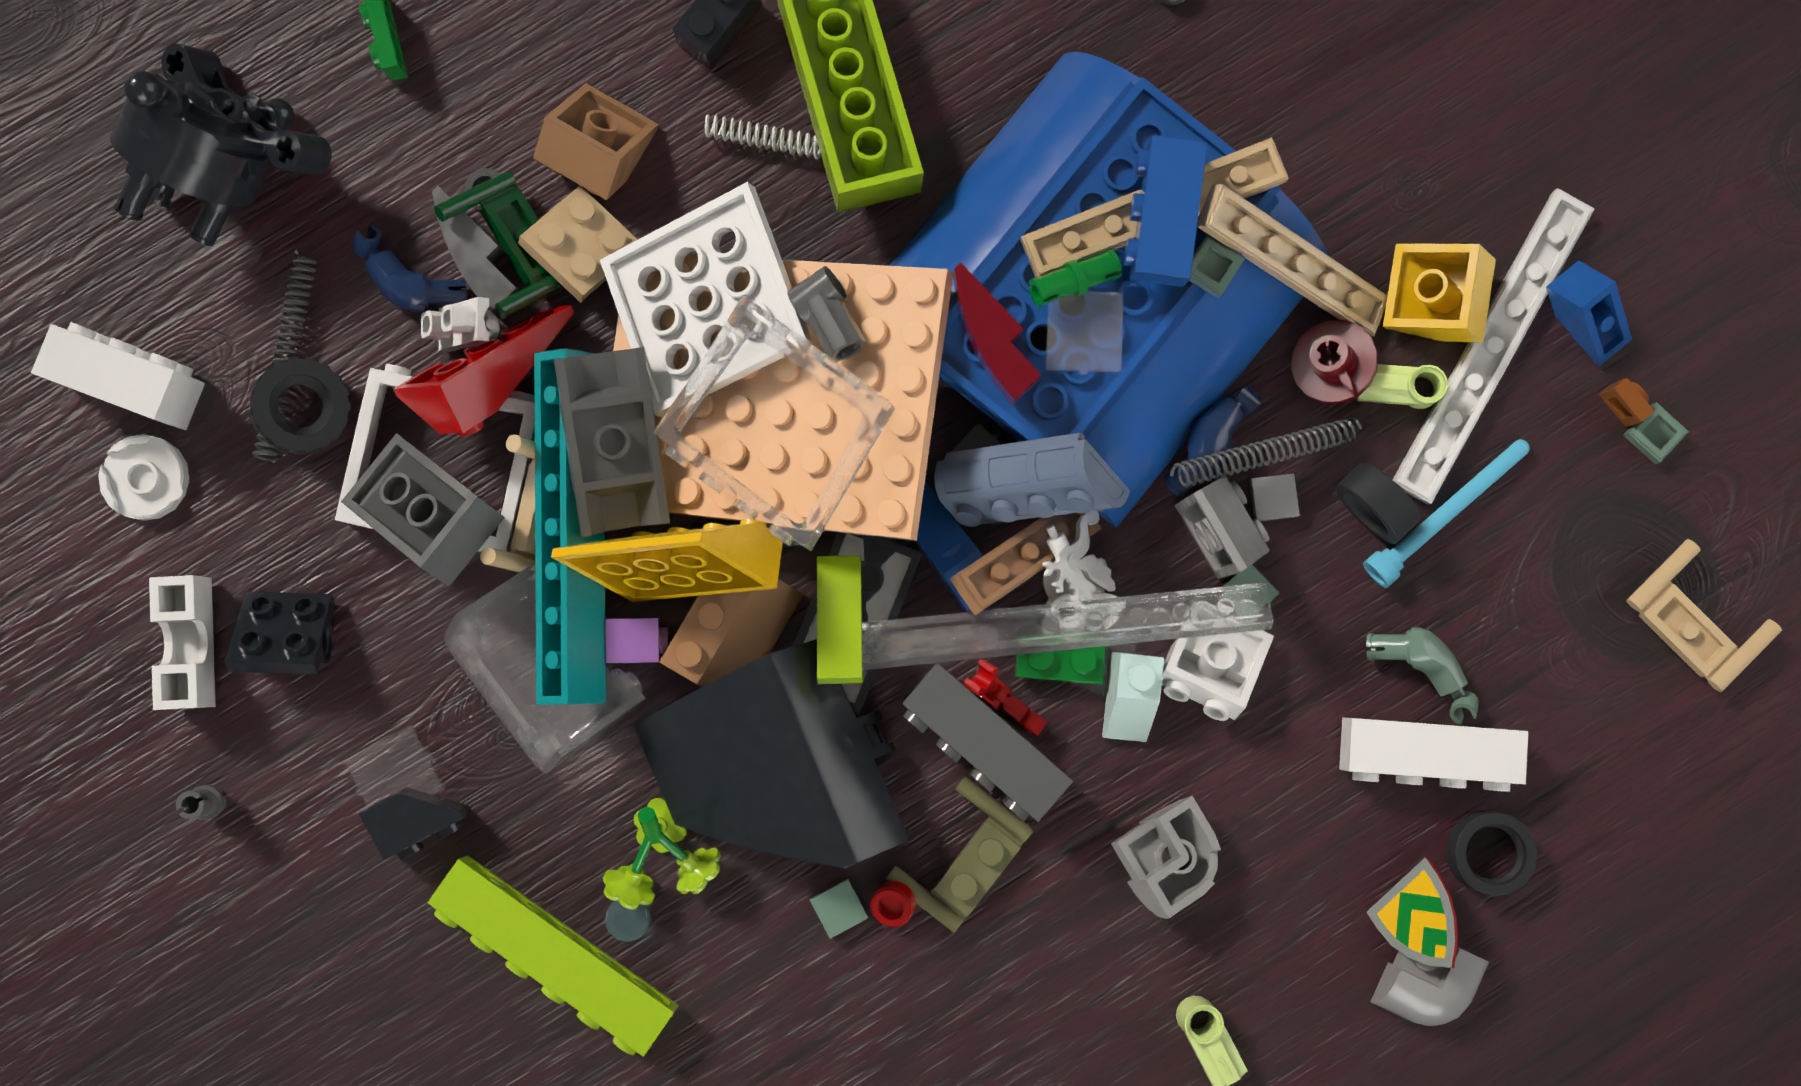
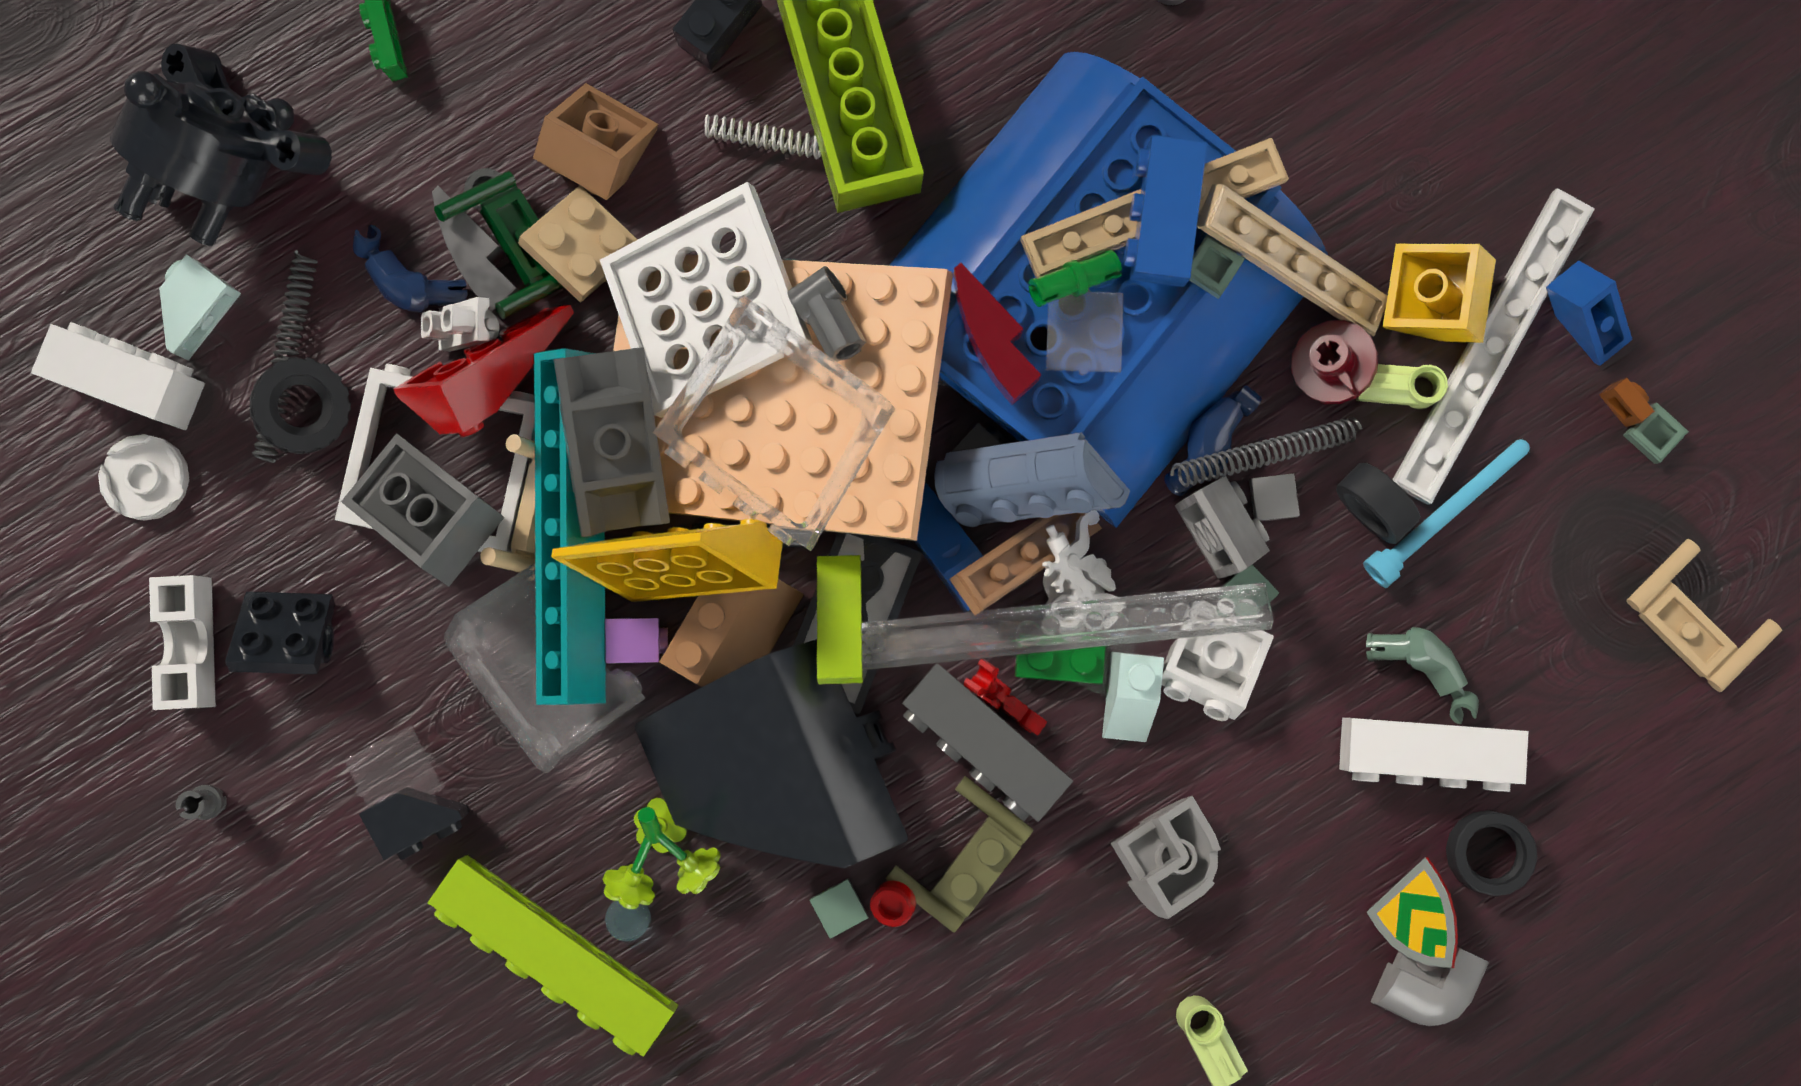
none -> light aqua slope [159,254,241,361]

